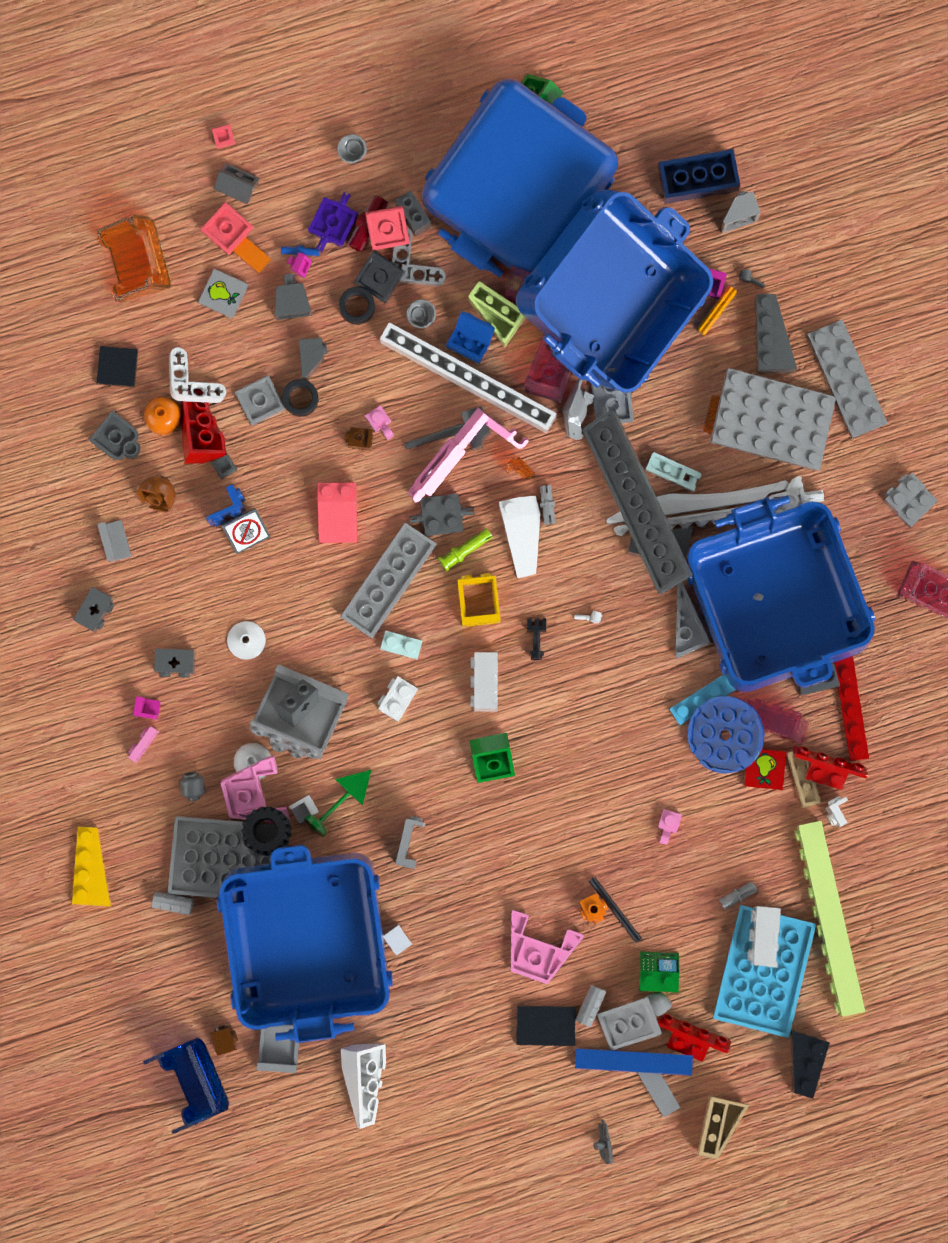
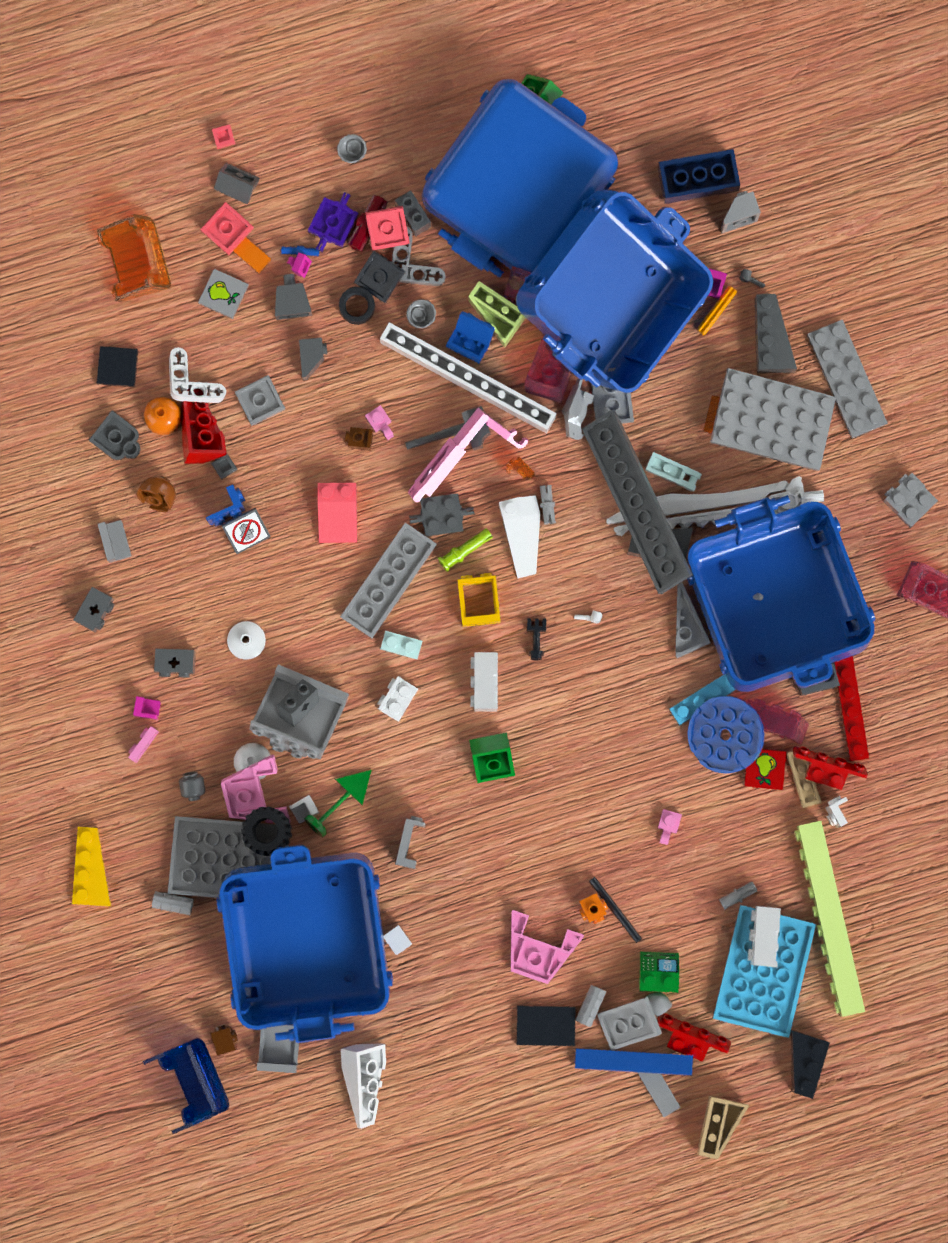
black tyre [282,379,319,417] -> none
dark grey piece [593,1119,613,1164] -> none

